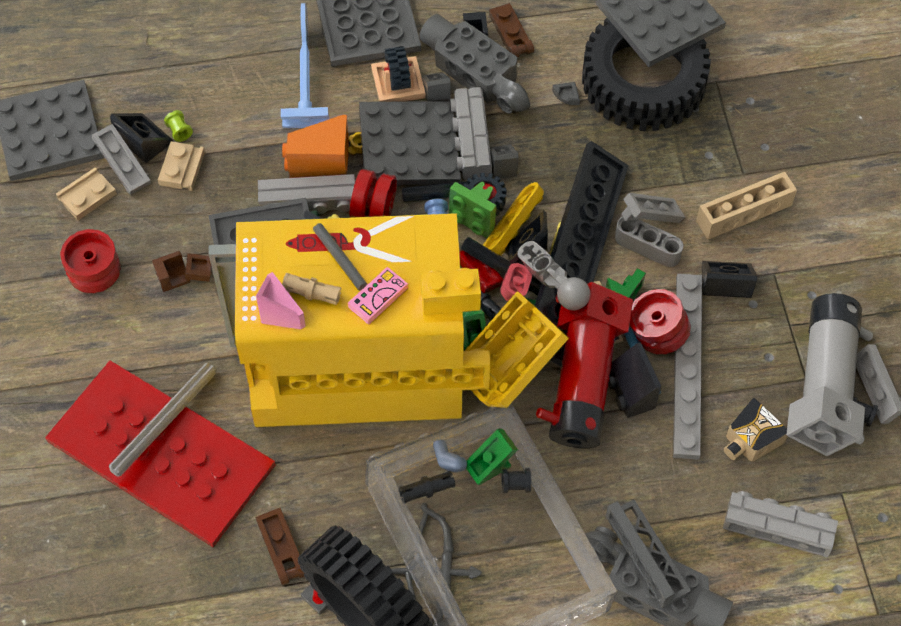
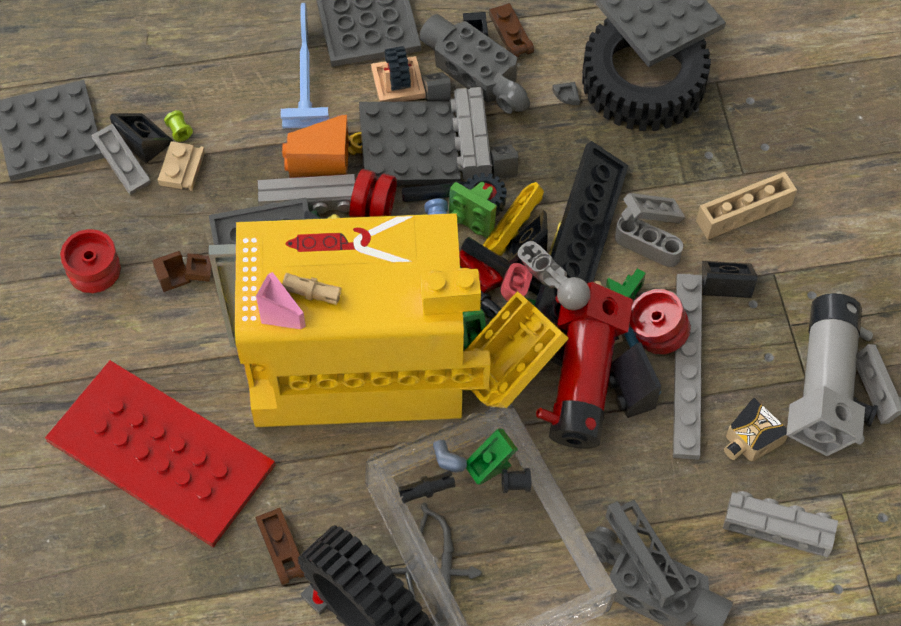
tan plate [56,168,117,221] -> none
light grey axle [109,363,216,477] -> none
dark grey bar [313,223,367,291] -> none
bright pink tile [348,267,408,325] -> none

